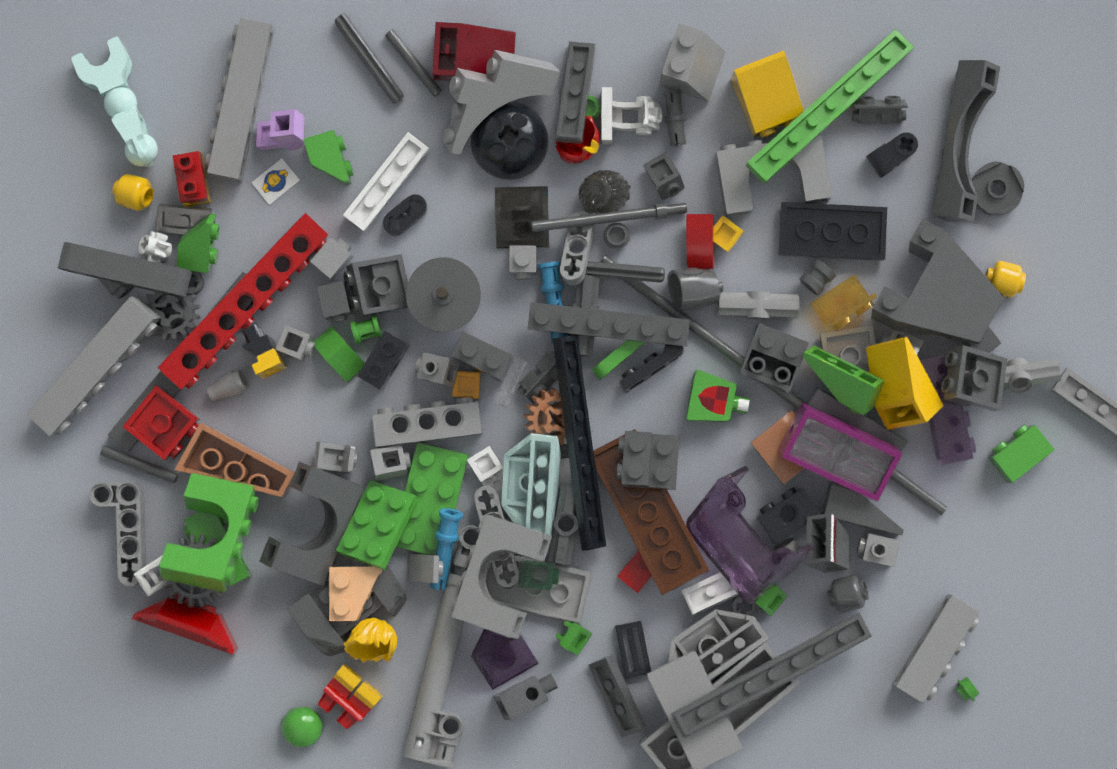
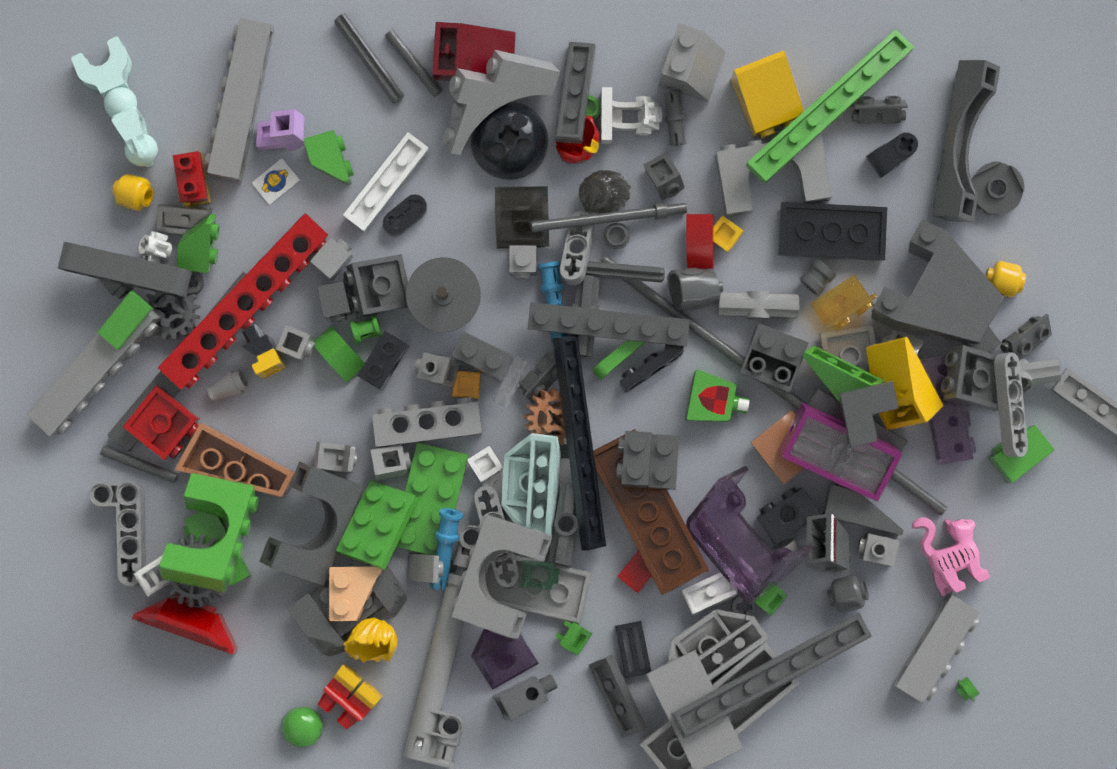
none -> bright green tile [97,291,153,350]
none -> dark grey tile [838,381,898,447]
none -> bright pink animal [912,517,990,597]
none -> light grey beam [994,353,1028,457]
none -> dark grey hinge [1000,314,1052,361]

